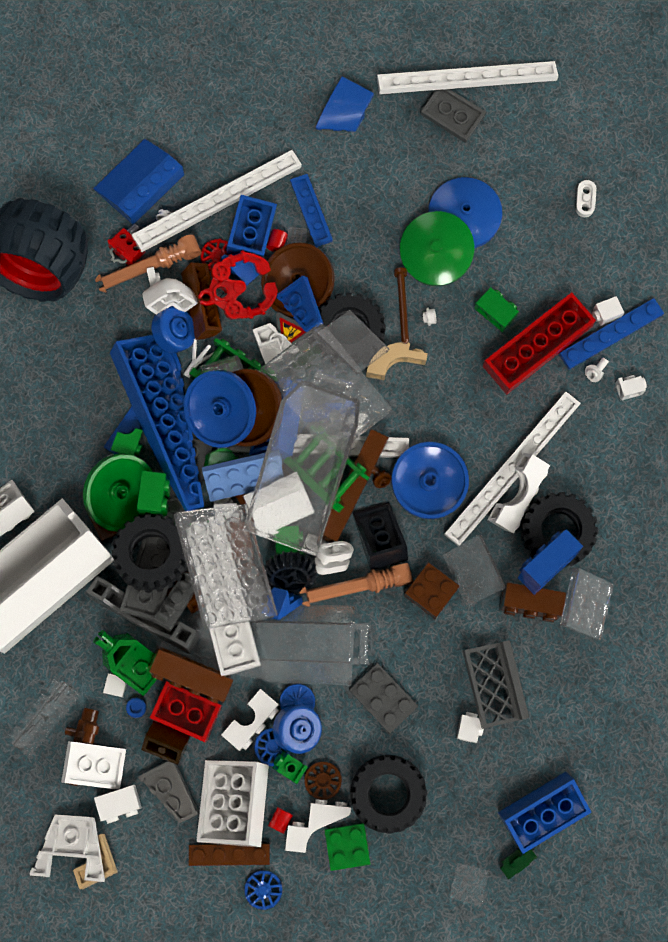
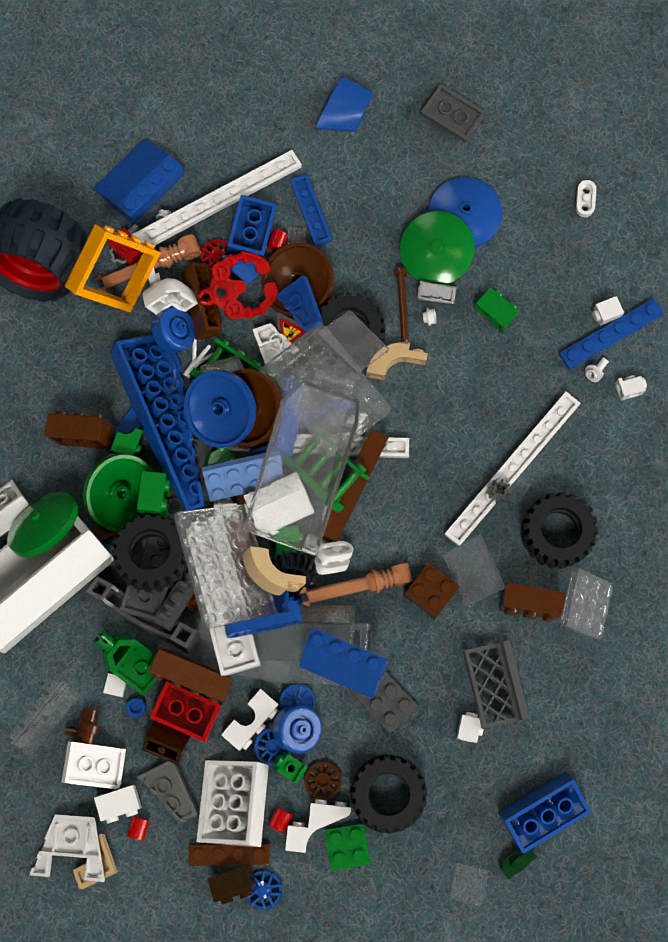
black slope [353,502,408,570] -> none
reddish brown plate [372,466,391,488] -> none
white plate [377,61,558,94] -> none
blue dish [391,442,469,519] -> none
red brick [482,292,596,395] -> none
white arch [488,453,550,533] -> none
blue brick [518,529,583,595] -> none
none -> green dish [7,492,78,557]
none -> reddish brown brick [44,411,116,450]
none -> light orange window [65,224,160,313]
none -> red beam [127,816,150,841]
none -> dark brown brick [208,865,257,905]
none -> blue beam [225,601,303,638]
none -> tan arch [242,546,306,596]
none -> blue slope [299,627,389,699]
none -> plate [417,280,457,305]
none -> dark grey gear [487,479,512,504]

